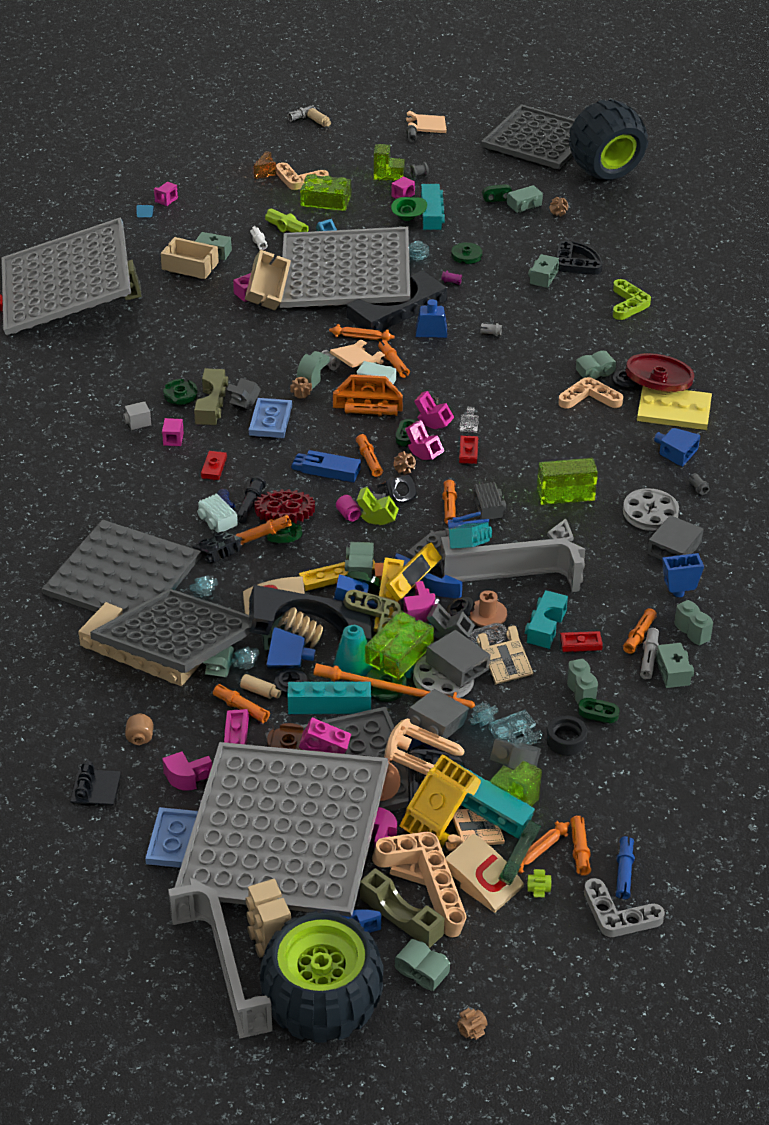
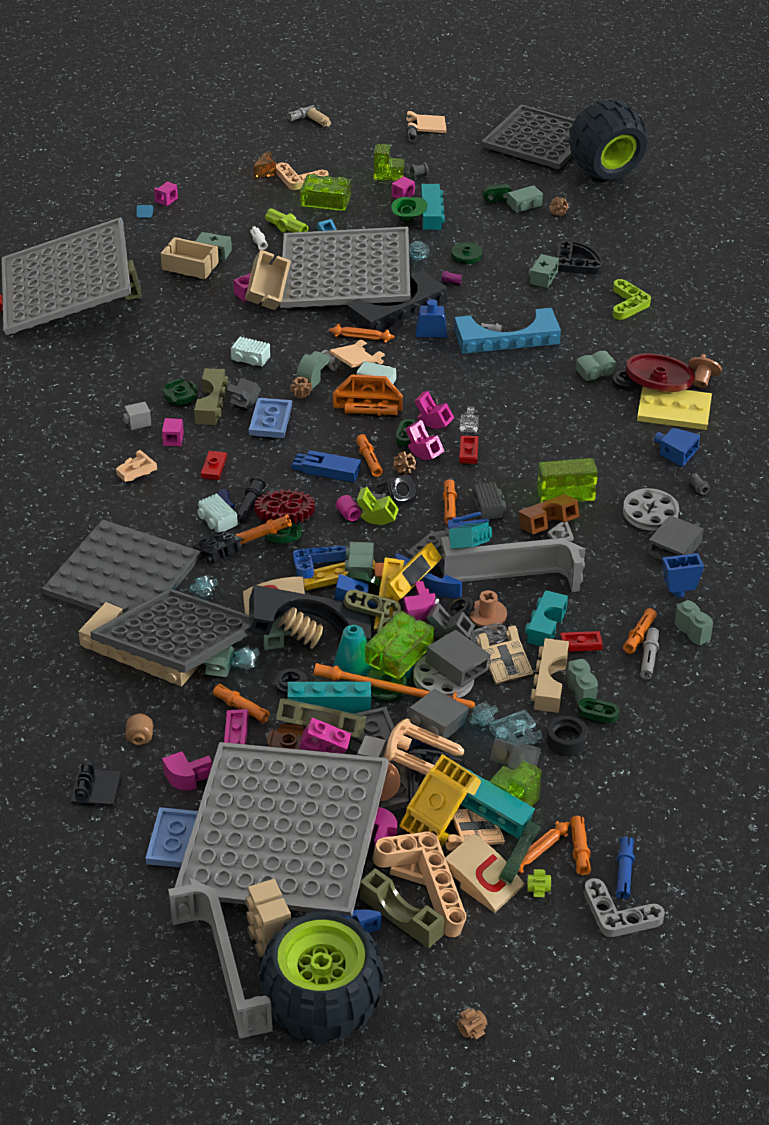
tan cylinder [240,674,281,699] -> none
blue torso [267,627,316,669] -> none
orange pin [378,340,410,378] -> none
sand green brick [395,939,450,991] -> none
light nougat beam [558,377,623,408] -> none
sand green brick [656,643,694,688] -> none
none -> light nougat wing [116,450,157,482]
none -> light aqua brick [231,336,270,367]
none -> olive arch [276,699,367,738]
none -> blue beam [293,546,346,579]
none -> light grey brick [358,735,386,758]
none -> dark azure arch [454,308,561,354]
none -> dark orange arch [518,494,580,535]
none -> tan arch [531,638,569,713]
none -> nougat piece [688,354,722,388]

